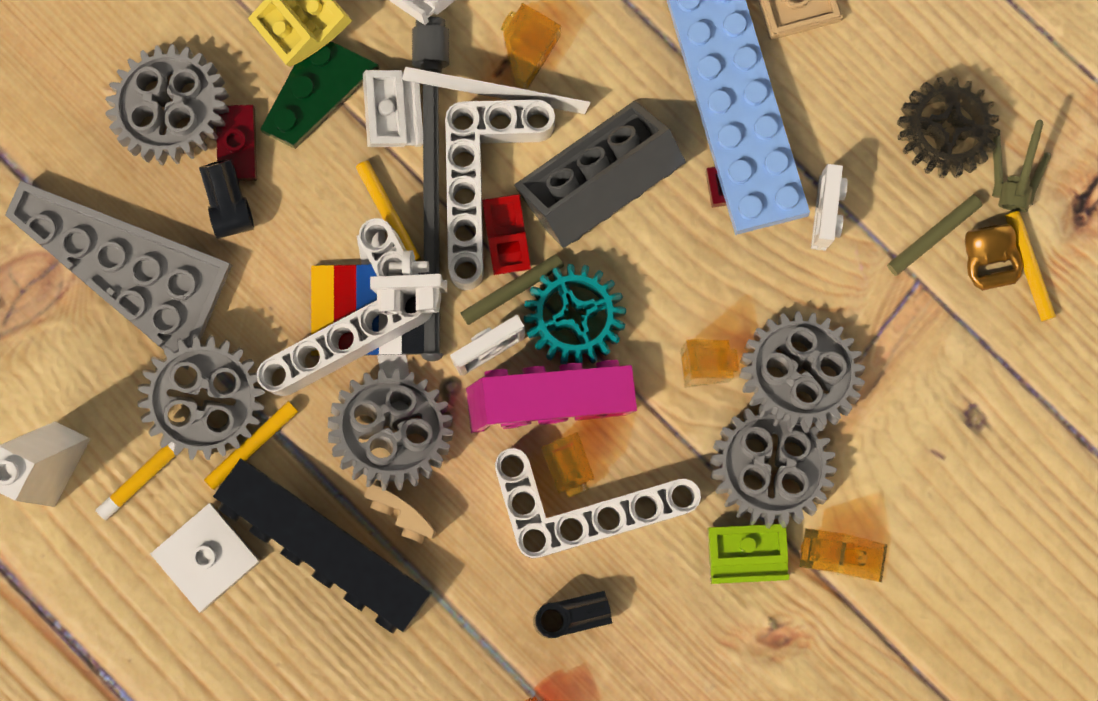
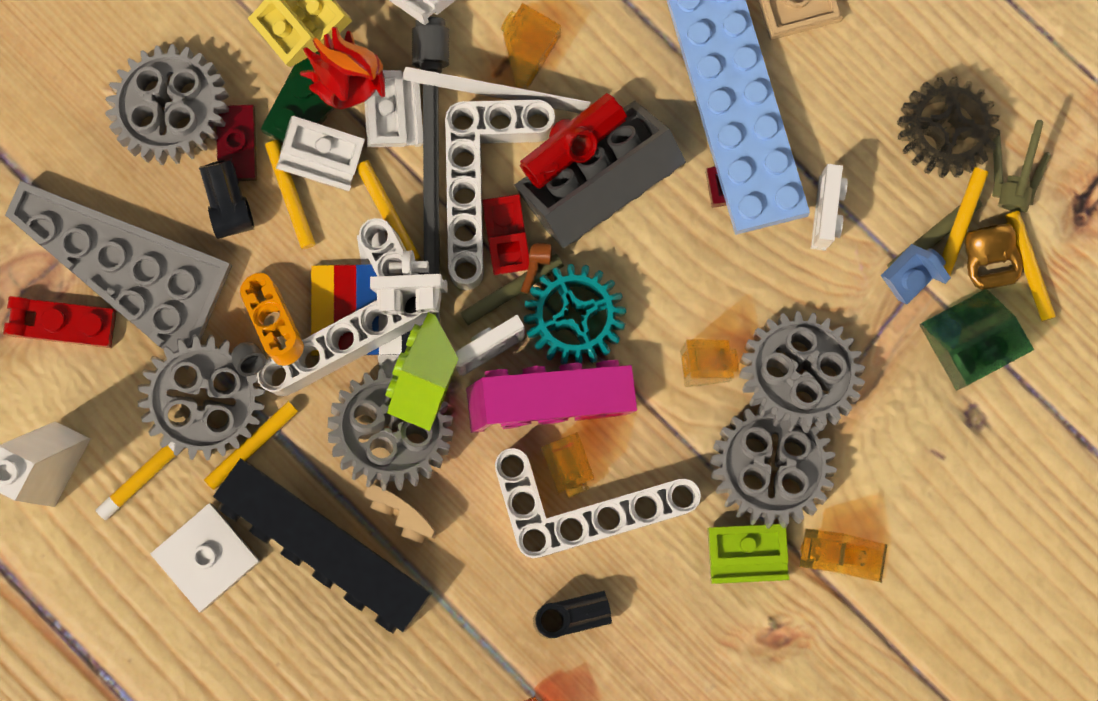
none -> red plate [3,296,117,348]
none -> dark grey hinge [232,342,266,376]
none -> light orange beam [240,273,304,366]
none -> yellow bar [265,140,316,250]
none -> white plate [275,116,365,191]
none -> red hair [300,27,385,109]
none -> lime slope [385,312,458,431]
none -> red piece [519,93,627,189]
none -> dark orange hand [520,243,552,294]
none -> medium blue bracket [881,244,951,304]
none -> clear green slope [919,289,1034,391]
none -> yellow bar [942,167,989,276]

